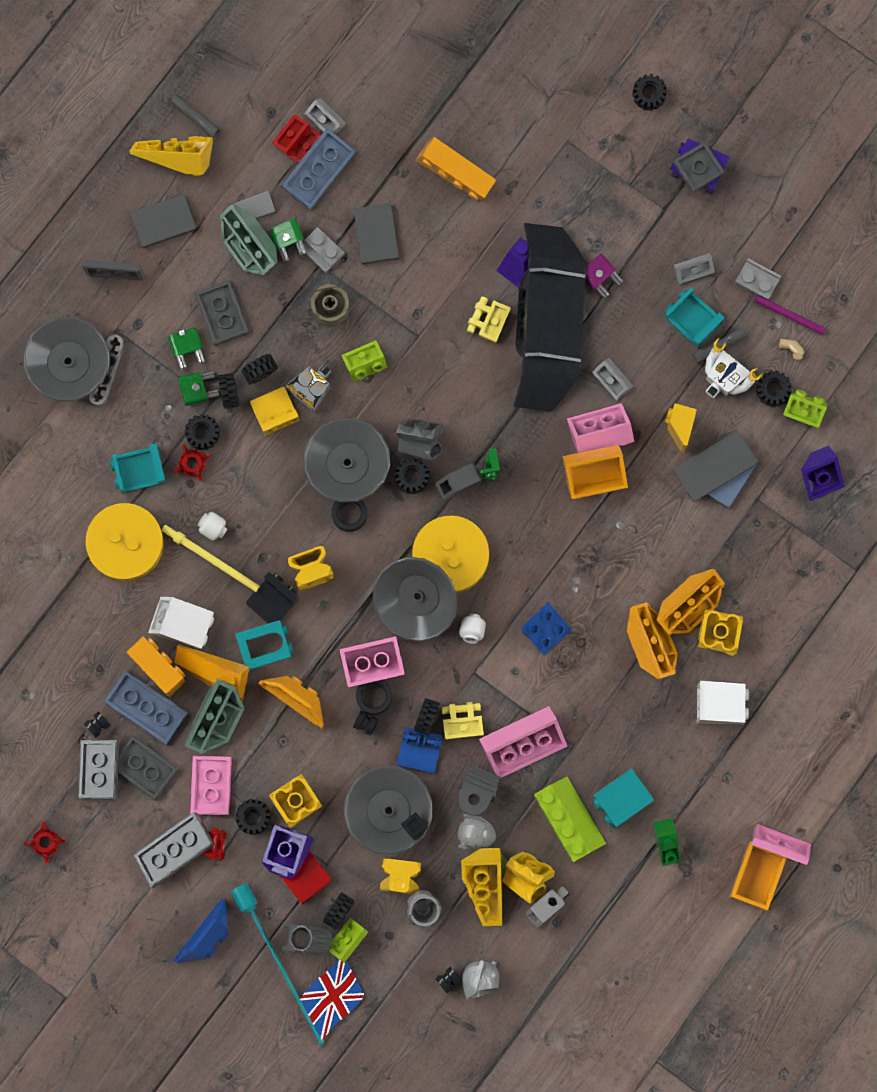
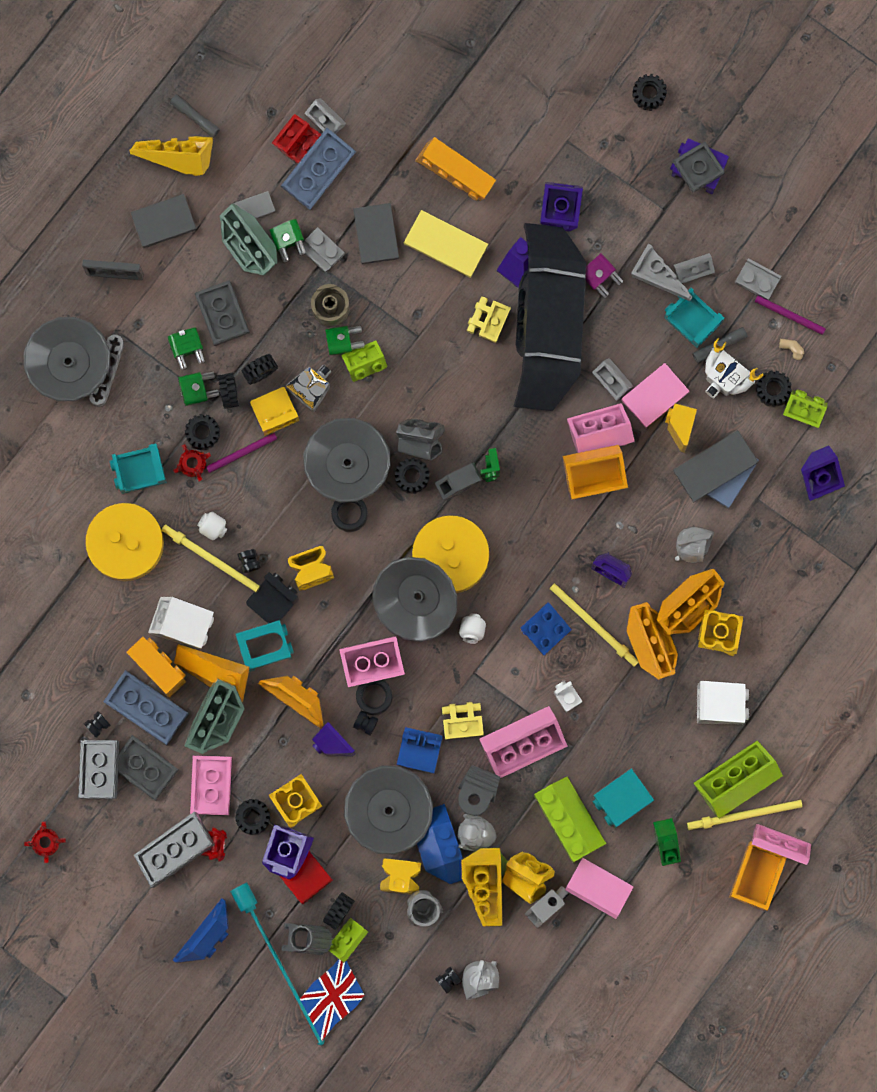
black tile [401,812,428,839] -> none
black tyre [414,698,440,736] -> none
none -> magenta bar [206,433,277,473]
none -> black wheel [237,549,261,573]
none -> dark purple slope [312,722,356,757]
none -> green piece [325,326,365,355]
none -> light yellow tile [404,210,488,278]
none -> blue wedge [417,804,463,884]
none -> dark purple slope [540,182,583,232]
none -> light yellow bar [550,583,639,667]
none -> white bracket [554,681,583,712]
none -> bright pink tile [565,858,633,919]
none -> dark purple slope [591,552,632,588]
none -> bright pink tile [621,363,690,428]
none -> light grey wing [631,244,692,301]
none -> light grey helmet [675,527,714,563]
none -> light yellow bar [687,800,802,830]
none -> lime slope [694,741,783,819]

